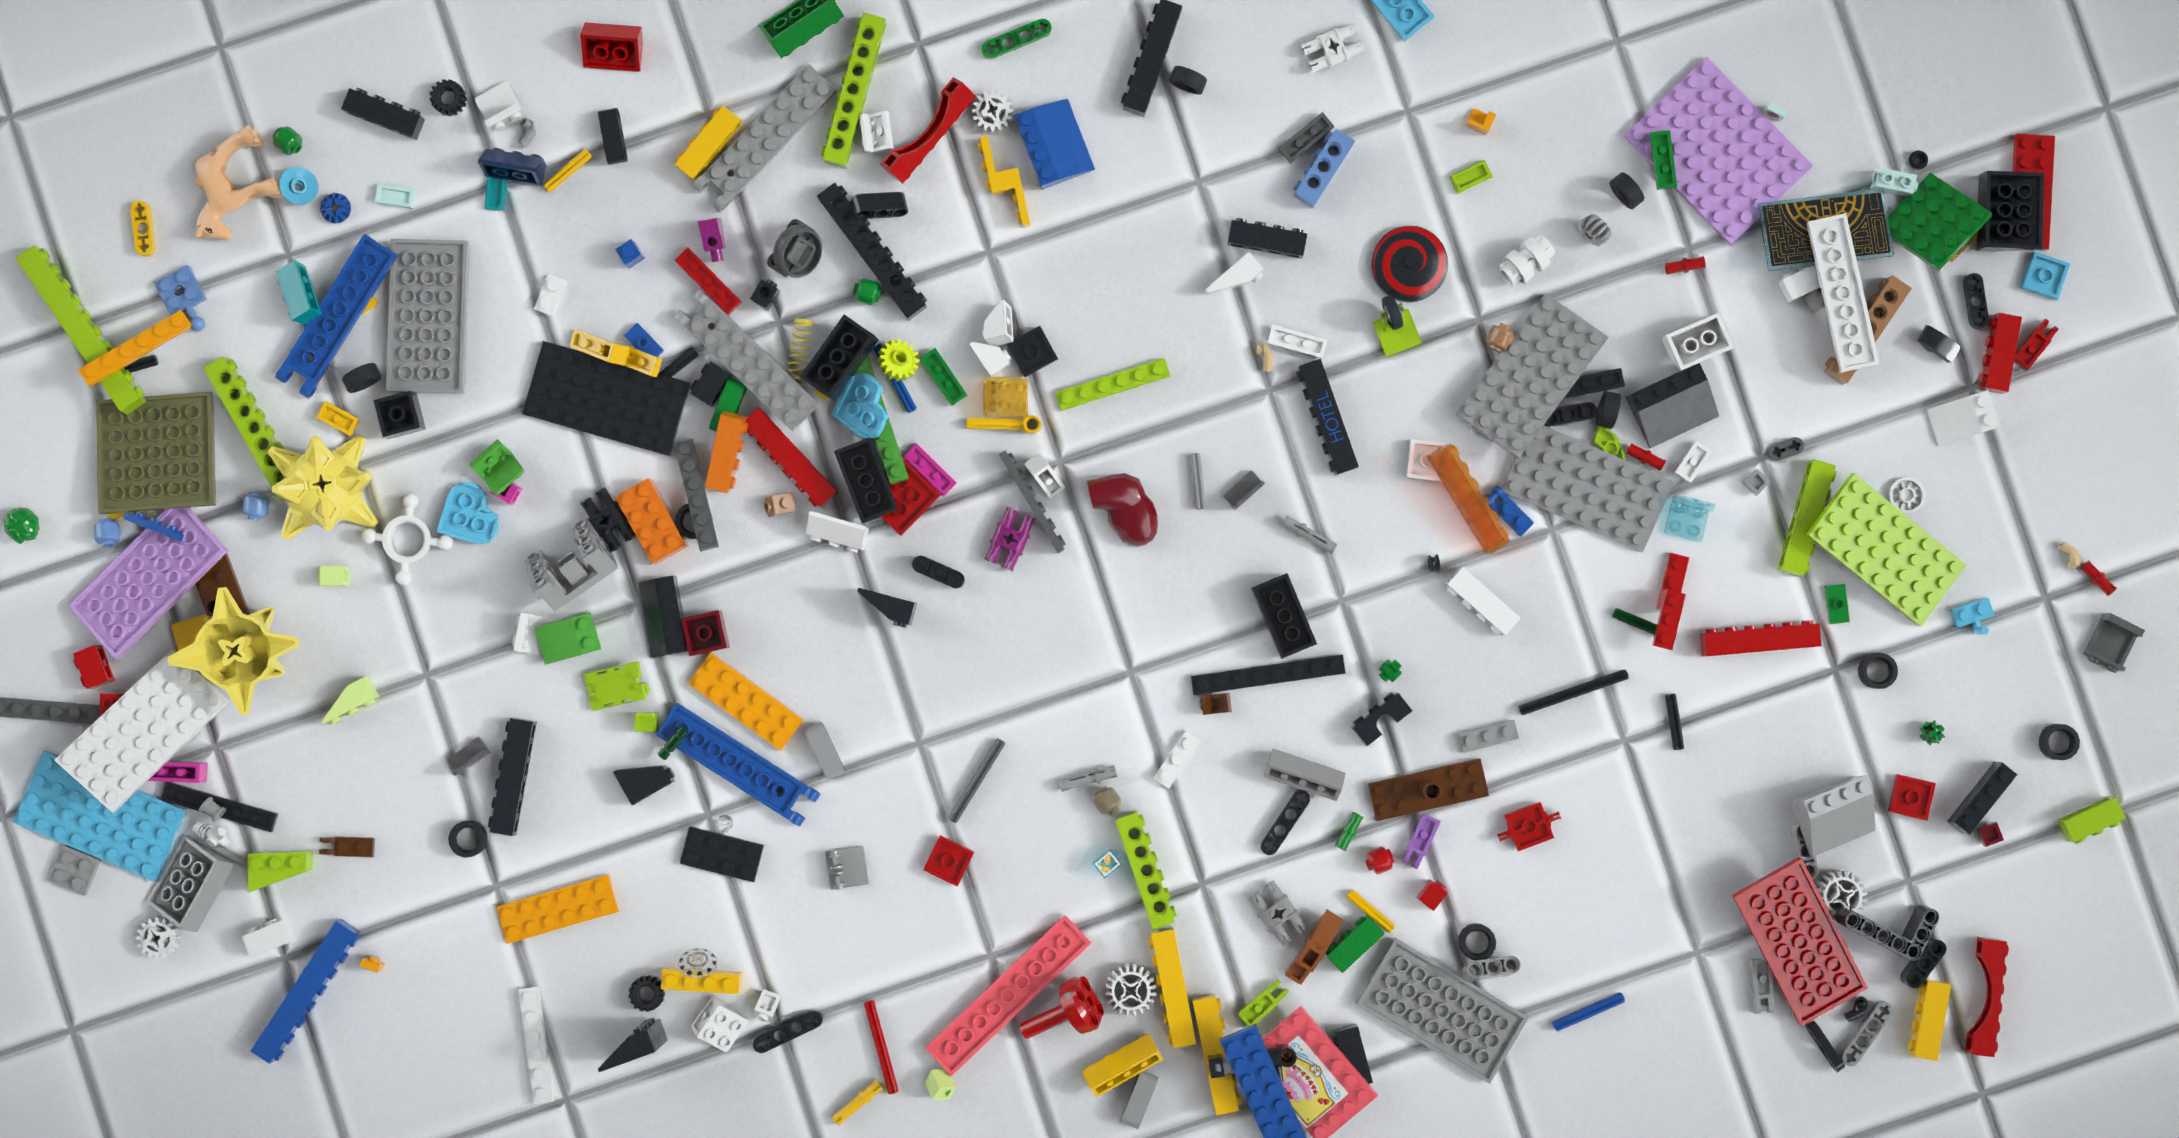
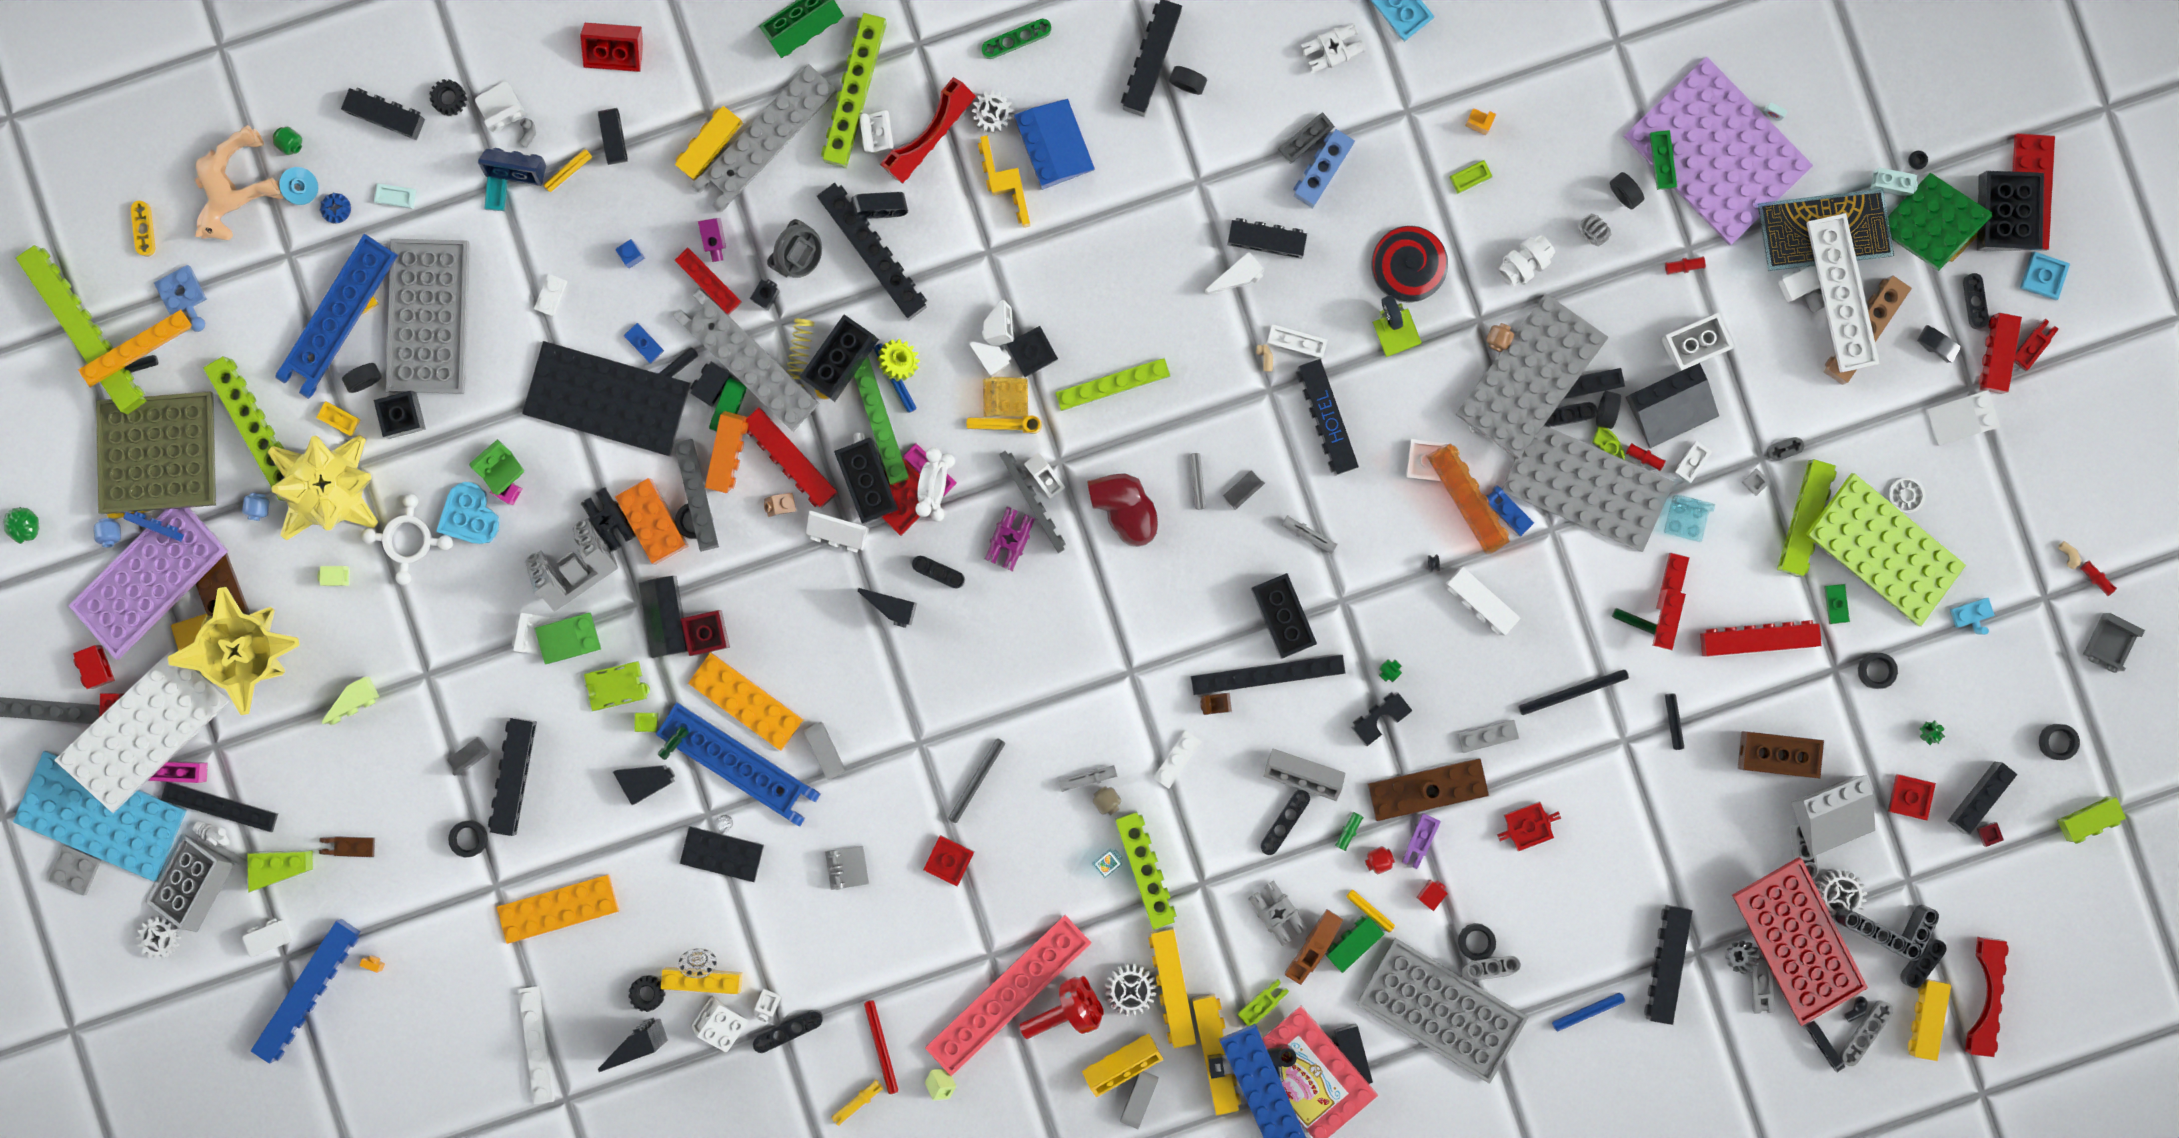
light grey bush [199,797,226,822] -> none
teal brick [276,261,322,325] -> none
yellow bracket [569,329,662,377] -> none
medium azure plate [831,373,888,438] -> none
green head [852,278,882,306] -> none
green plate [920,348,968,406] -> none
none -> white piece [916,447,955,522]
none -> black brick [1644,904,1693,1025]
none -> dark grey gear [1725,940,1760,974]
none -> reddish brown brick [1738,731,1824,779]

